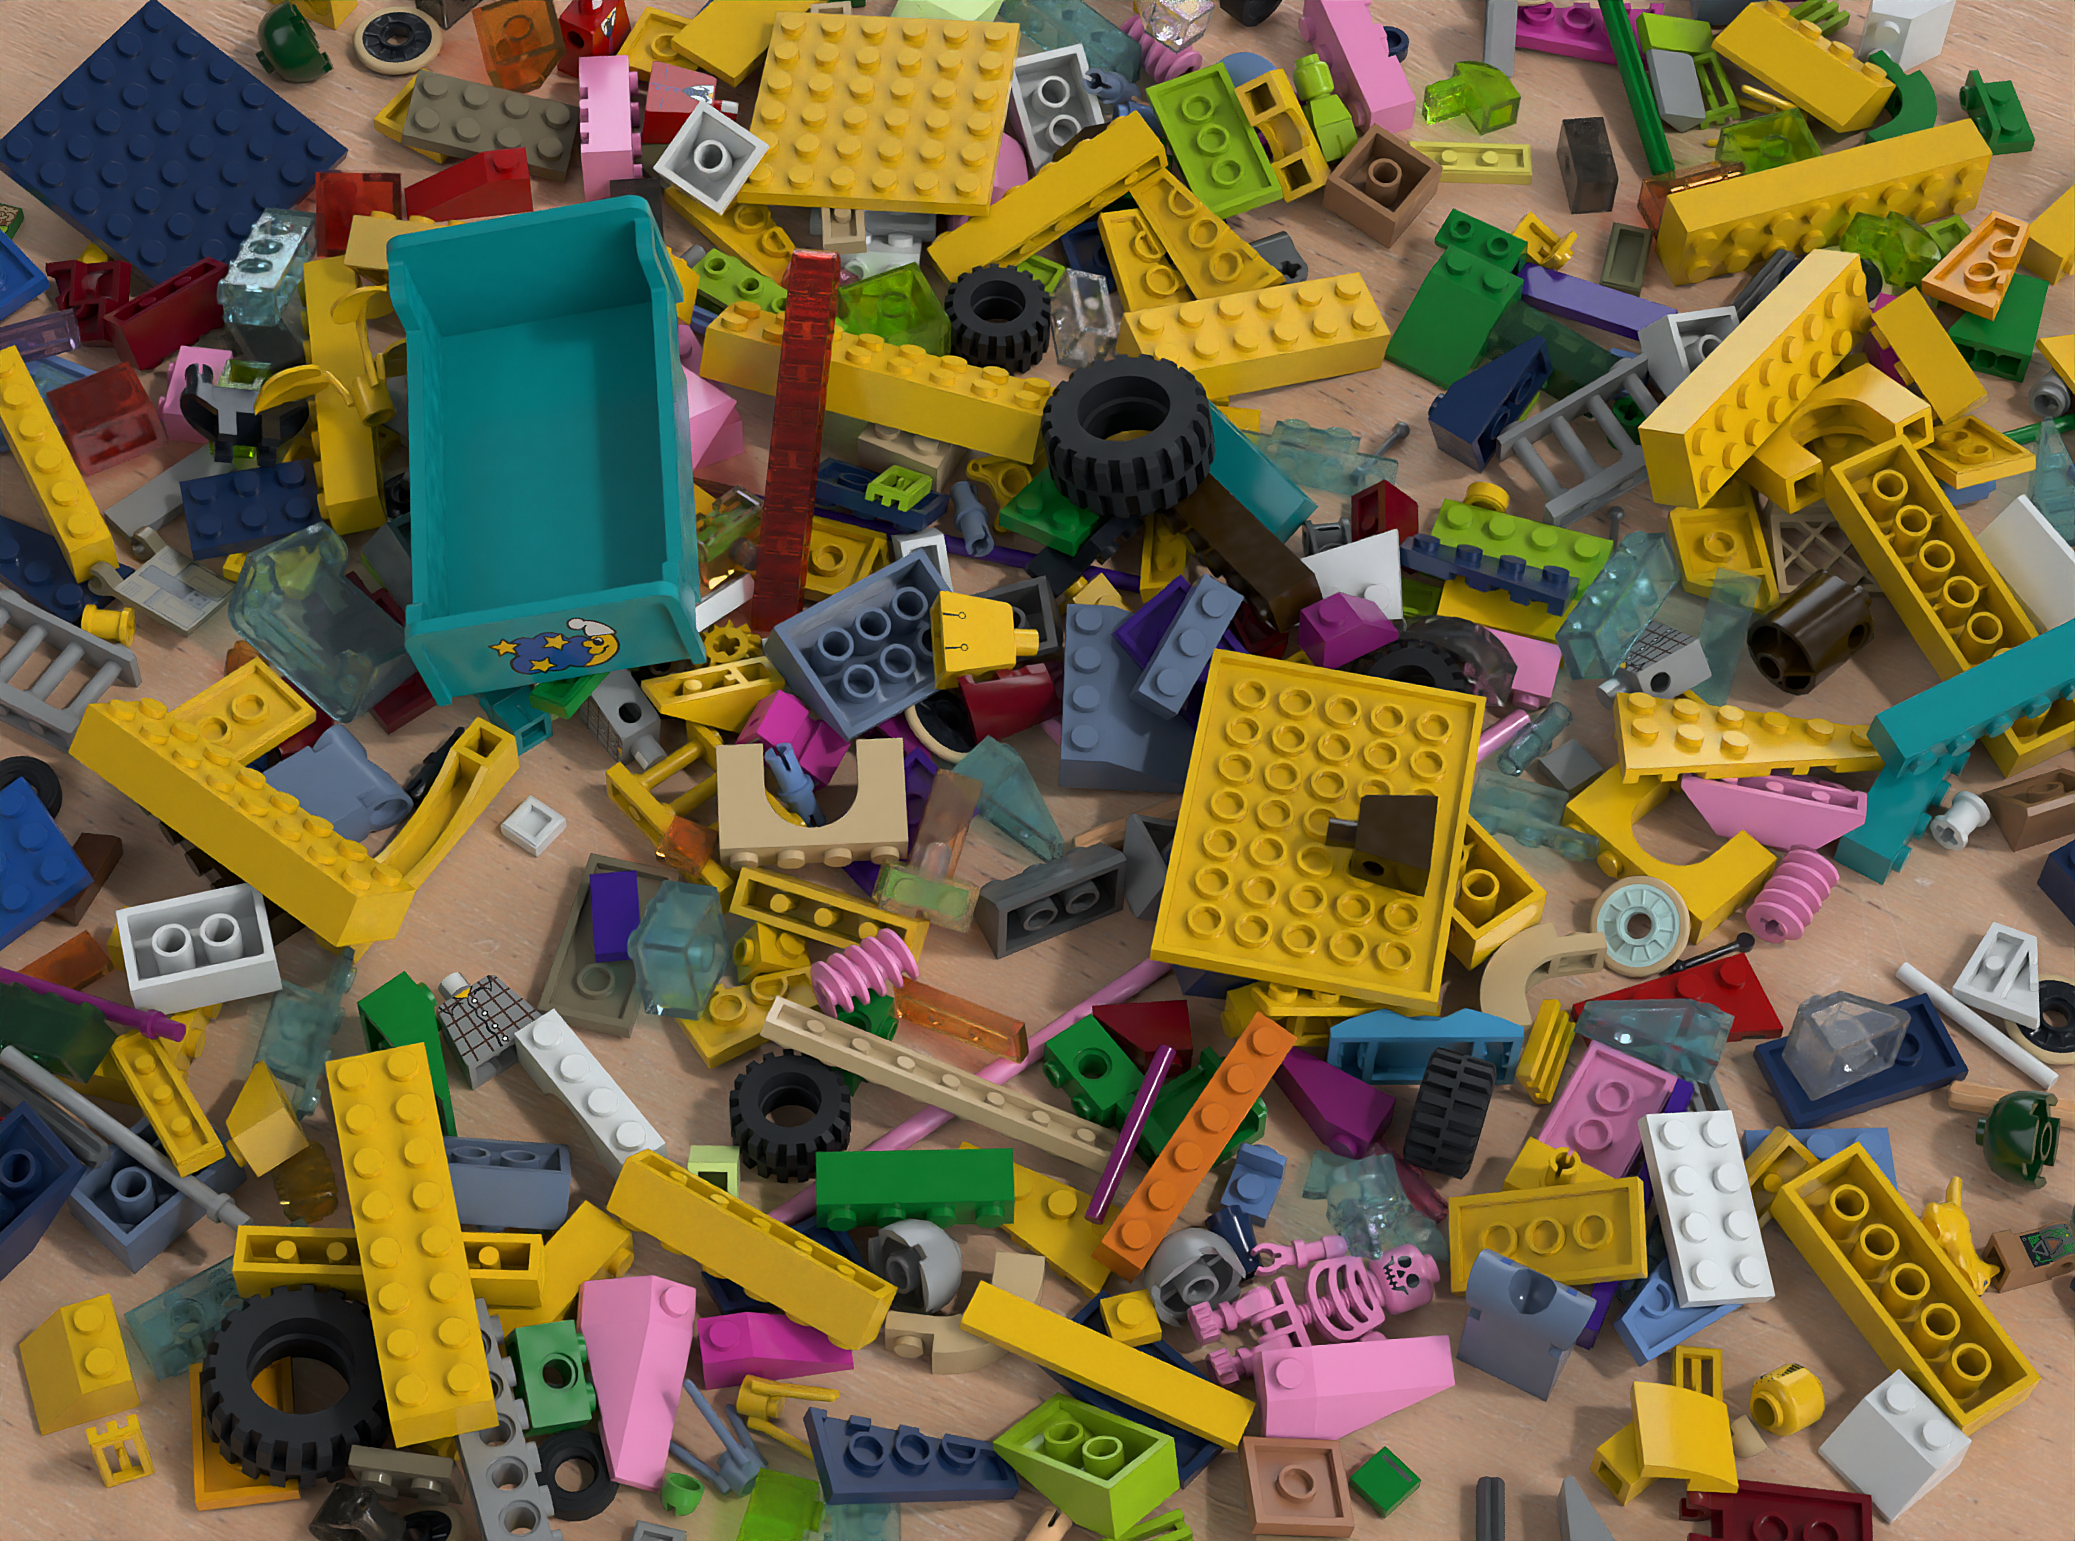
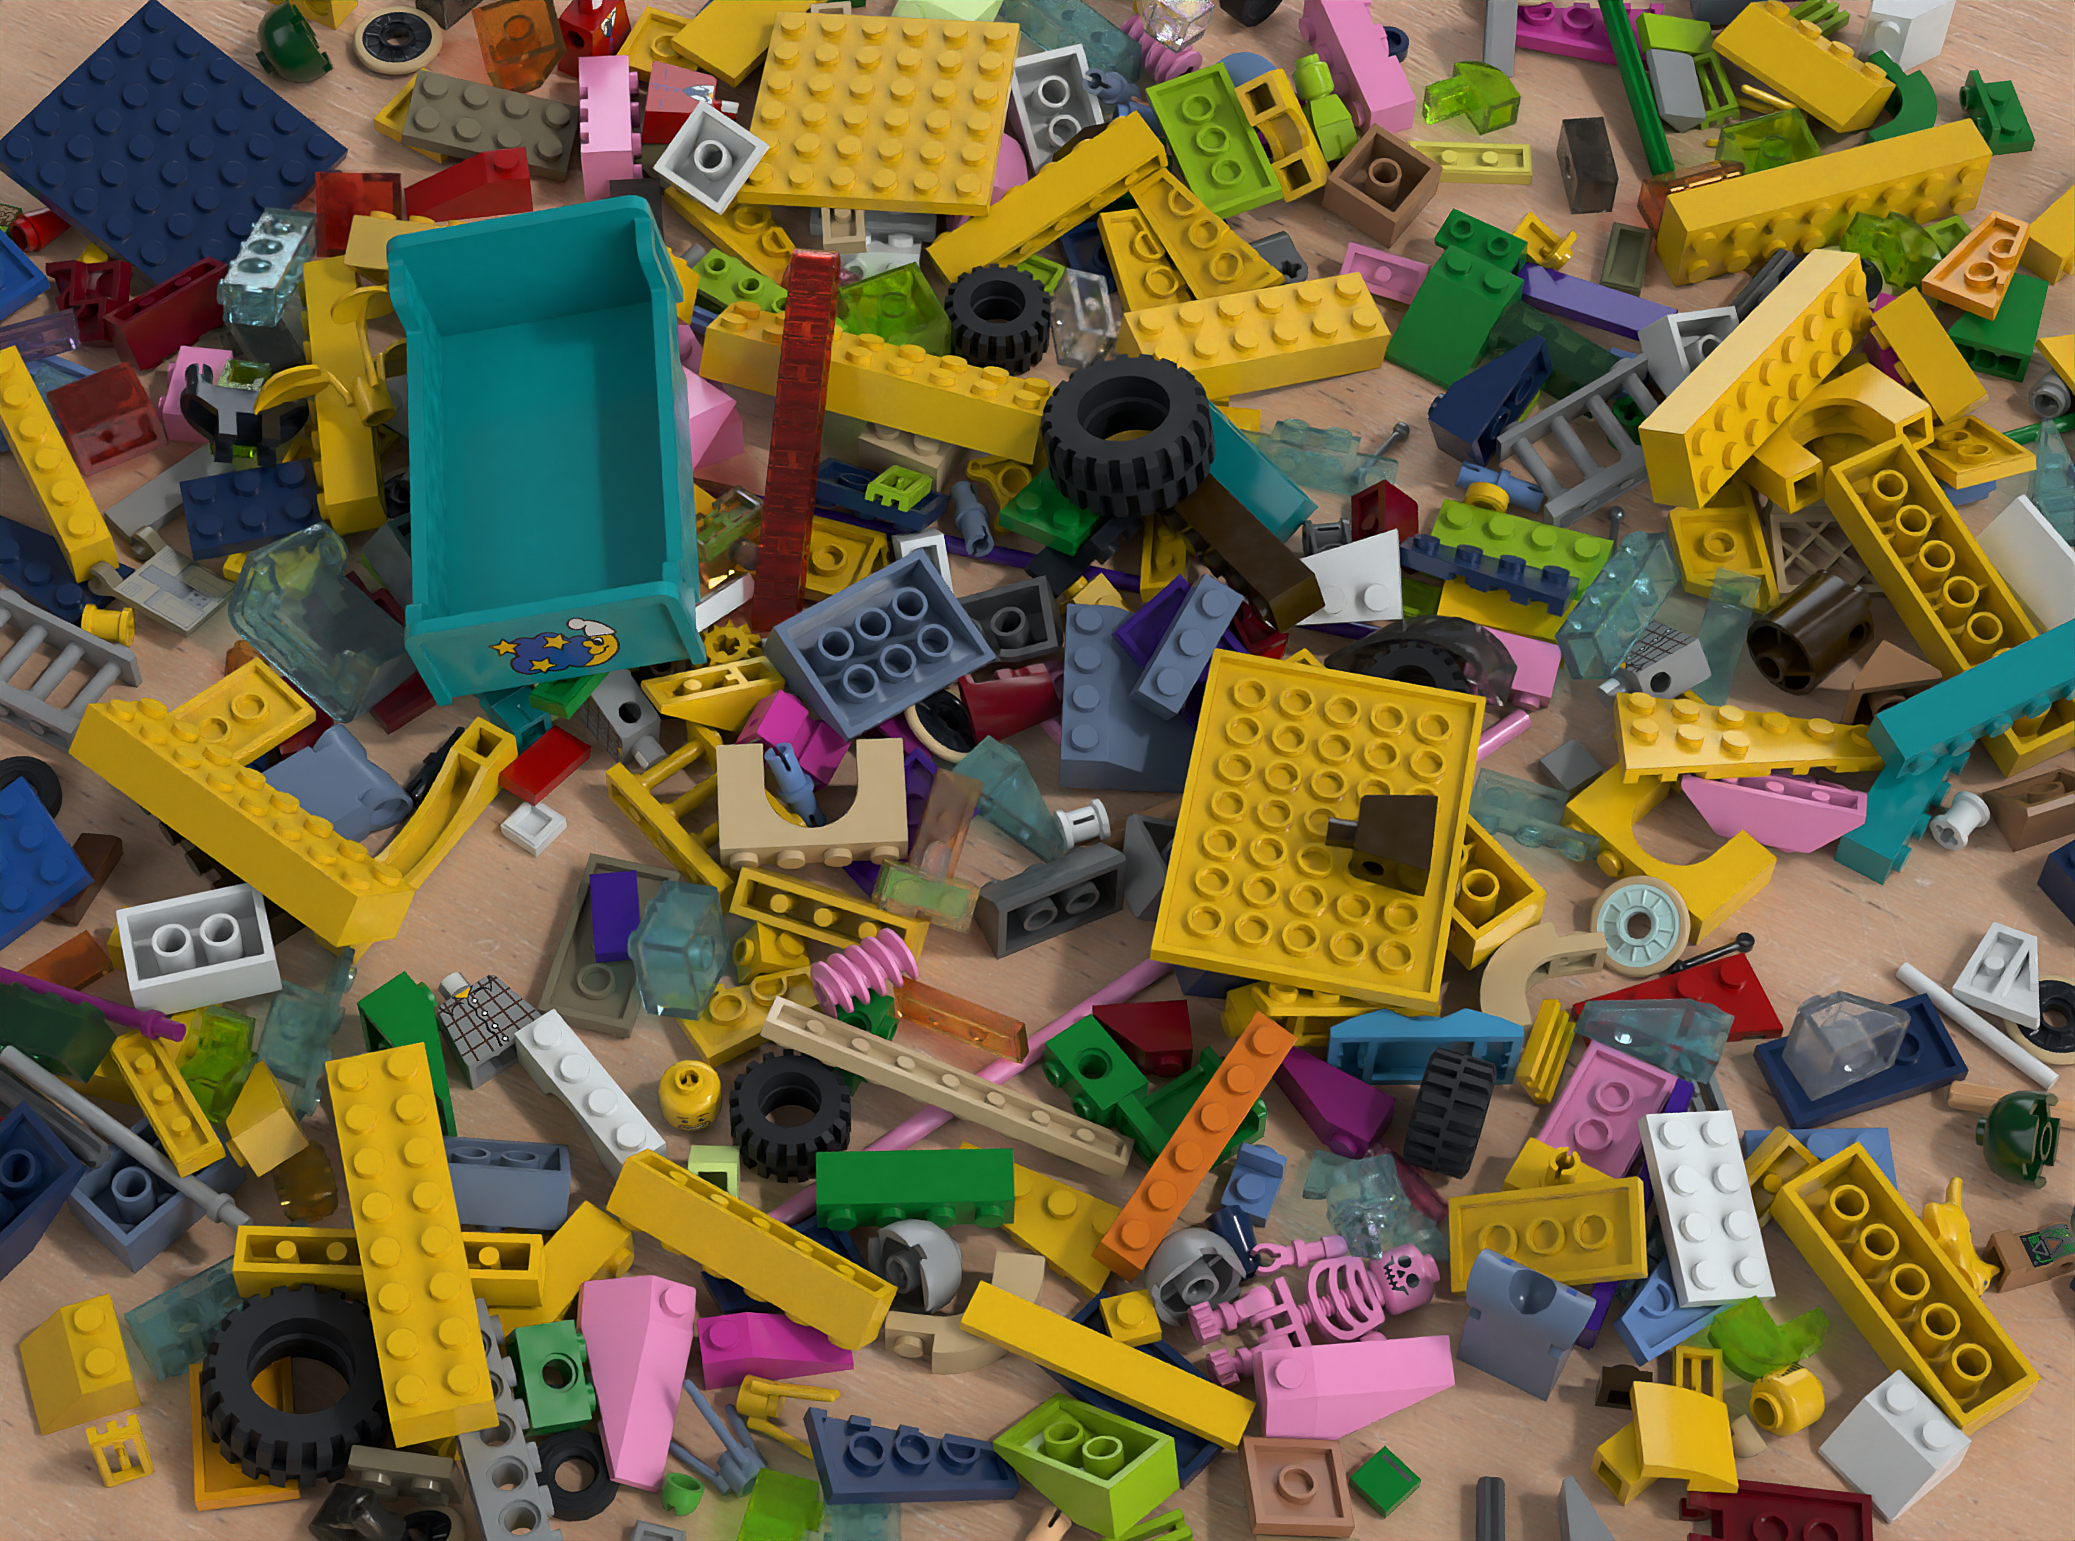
clear orange plate [655,815,719,878] -> none
yellow torso [930,591,1039,689] -> none
magenta bar [1084,1044,1176,1225] -> none
magenta slope [1298,592,1399,669] -> none
clear light blue pin [1496,701,1573,778] -> none
bright pink piece [1745,844,1839,943] -> none
none -> red cone [9,207,71,253]
none -> clear neon green brick [180,1004,258,1126]
none -> red tile [498,725,591,807]
none -> yellow head [658,1059,722,1131]
none -> white bush [1053,799,1111,851]
none -> bright pink plate [1340,242,1432,305]
none -> medium blue pin [1455,459,1545,514]
none -> dark brown plate [1595,1364,1653,1410]
none -> clear neon green brick [1707,1295,1830,1383]
none -> medium nougat slope [1839,640,1943,726]

